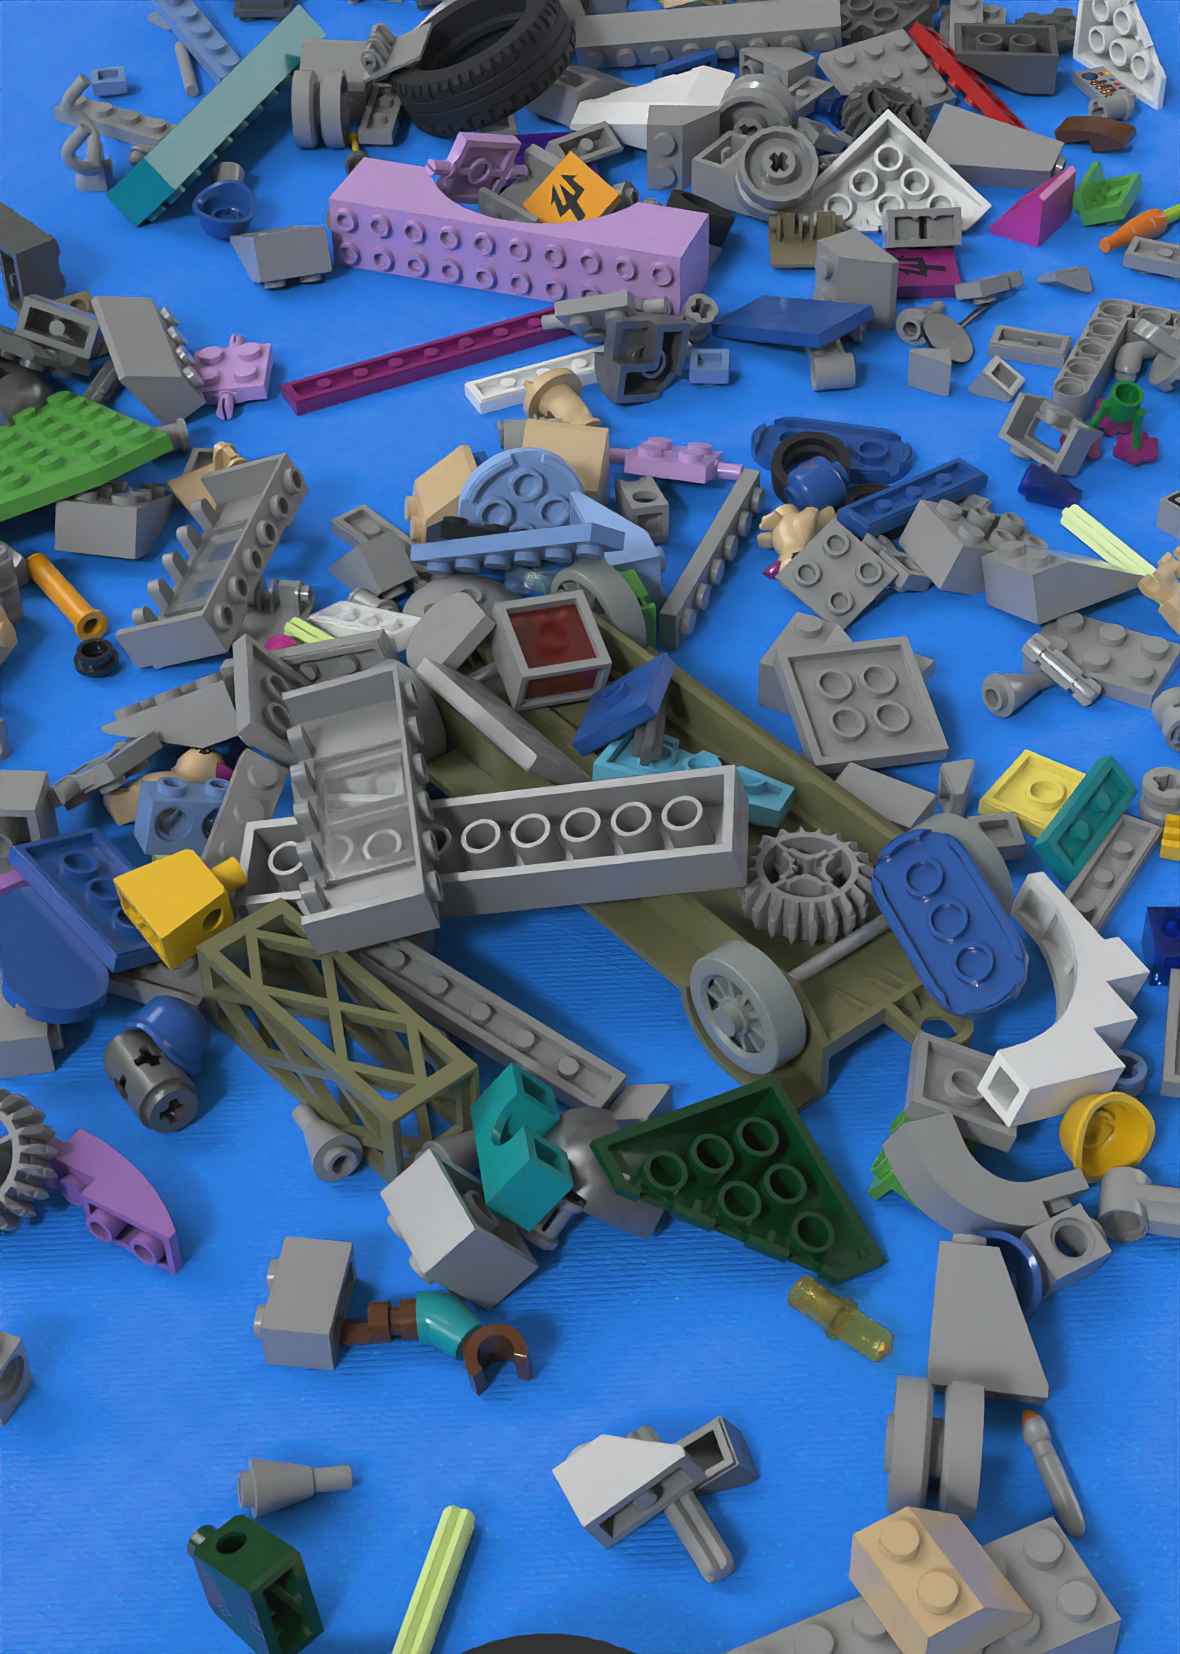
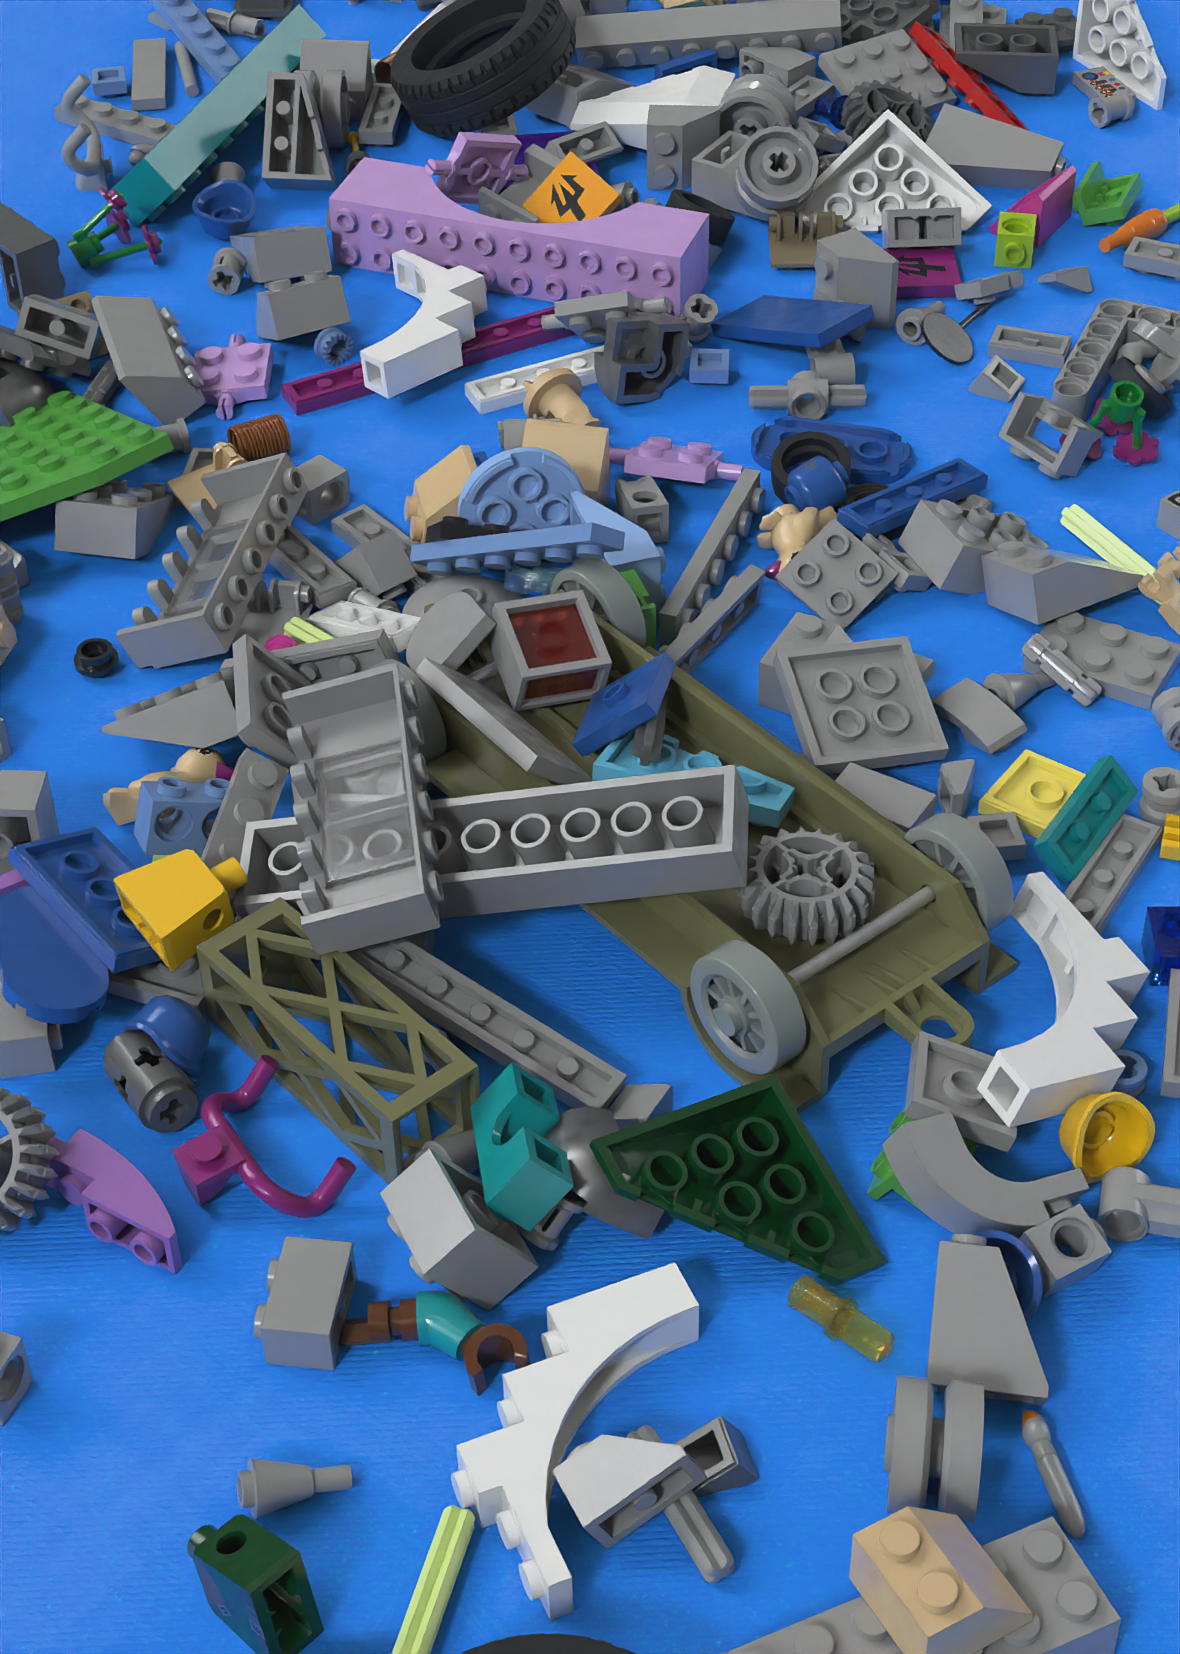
light orange pin [25,553,108,641] -> none
light grey plate [47,731,163,811] -> none
light grey cone [292,1104,363,1182] -> none
light grey hinge [360,22,434,84] -> none
blue tile [871,829,1029,1019] -> none
light grey slope [907,348,952,396] -> none
clear blue cone [1018,463,1084,510] -> none
reddish brown slope [1054,116,1137,153] -> none
none -> plant [66,186,162,269]
none -> light grey tile [131,38,167,111]
none -> magenta piece [172,1054,356,1218]
none -> light grey axle [205,8,266,40]
none -> light grey bush [207,247,246,295]
none -> dark orange piece [227,413,292,462]
none -> light grey slope [256,269,351,340]
none -> wedge [262,72,338,191]
none -> light grey tile [269,525,357,609]
none -> light grey brick [296,454,350,526]
none -> medium blue bush [314,327,353,366]
none -> white arch [360,249,488,399]
none -> white arch [451,1262,699,1621]
none -> light grey plate [658,564,766,674]
none -> light grey axle [748,371,867,420]
none -> light grey slope [931,678,1028,754]
none -> lime brick [994,211,1037,269]
none -> black wheel [1108,356,1173,420]

